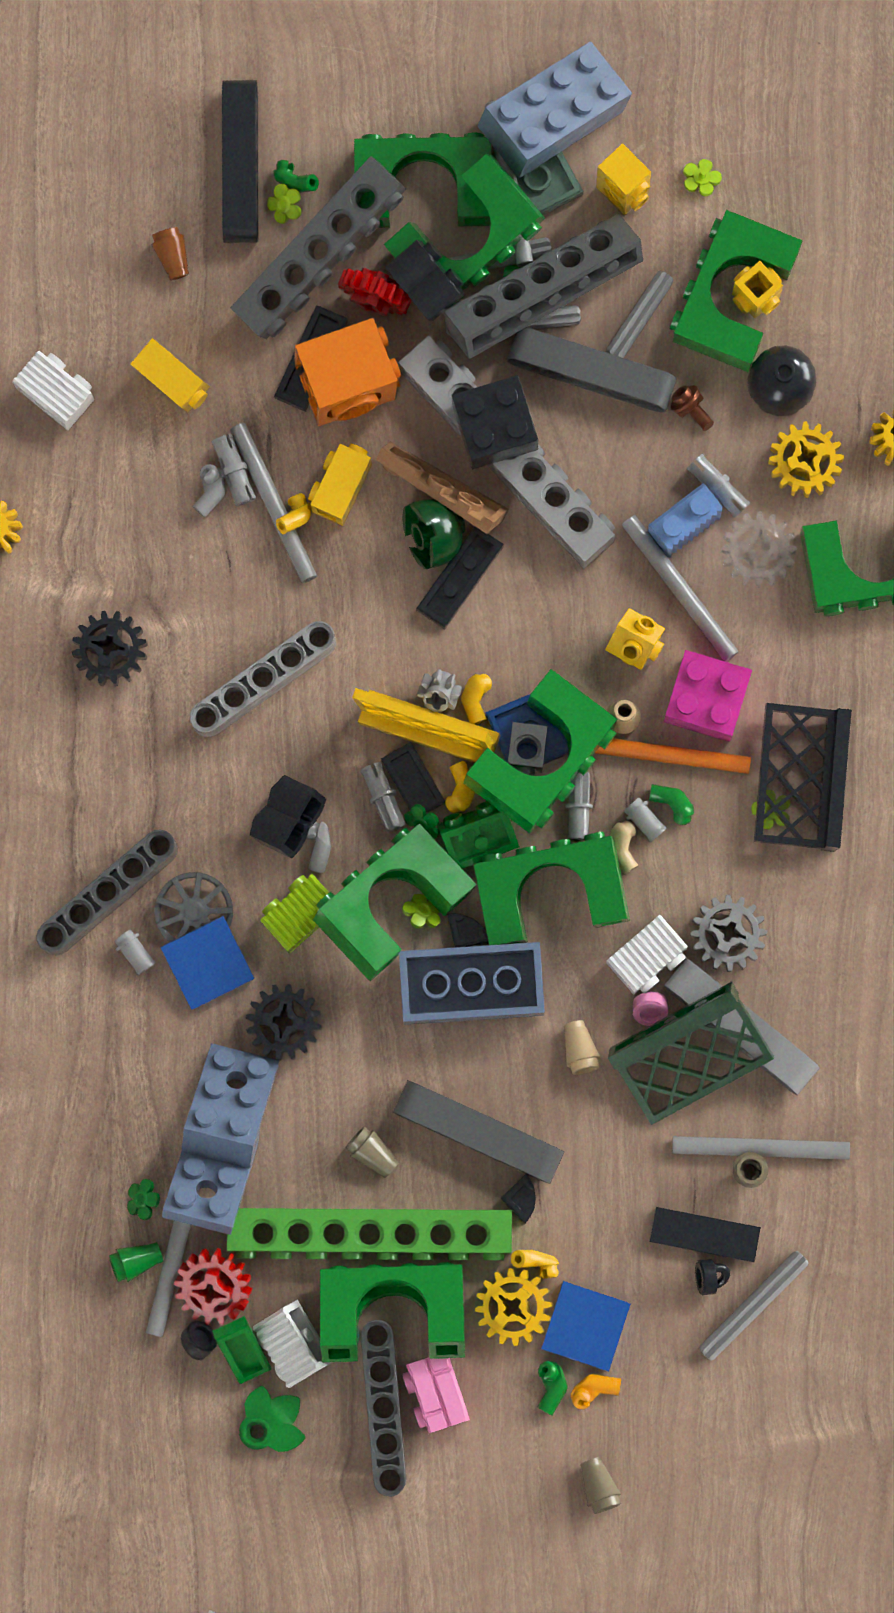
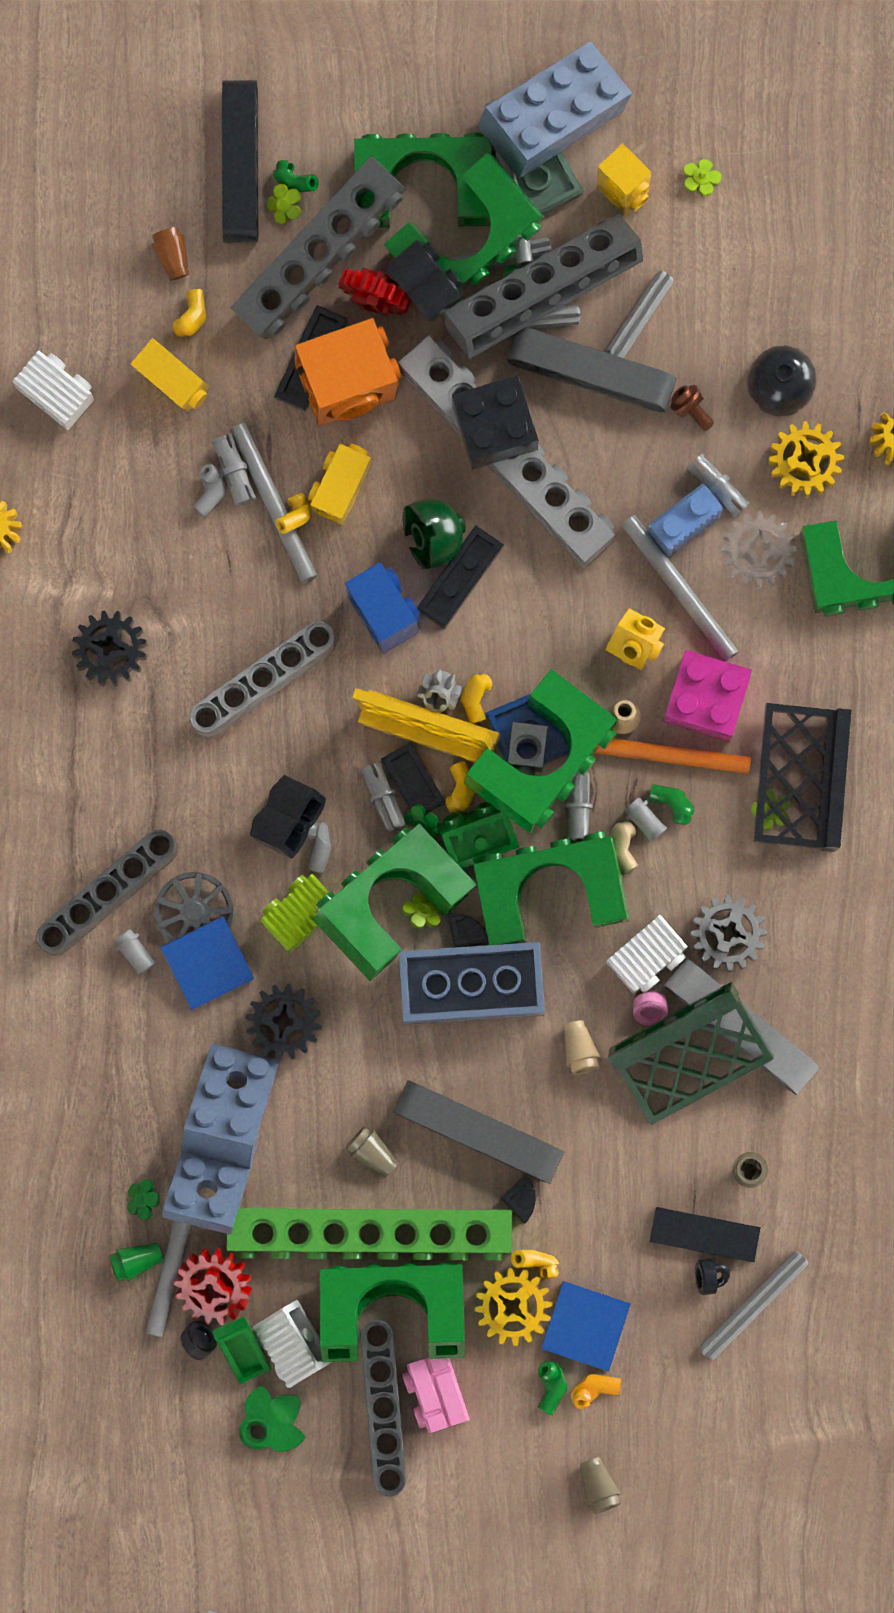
medium nougat wing [376,442,509,534] -> none
green arch [669,210,803,372] -> none
light grey piece [672,1136,850,1160] -> none
yellow brick [732,261,783,319] -> none
none -> yellow arm [172,289,207,337]
none -> blue brick [345,562,420,654]

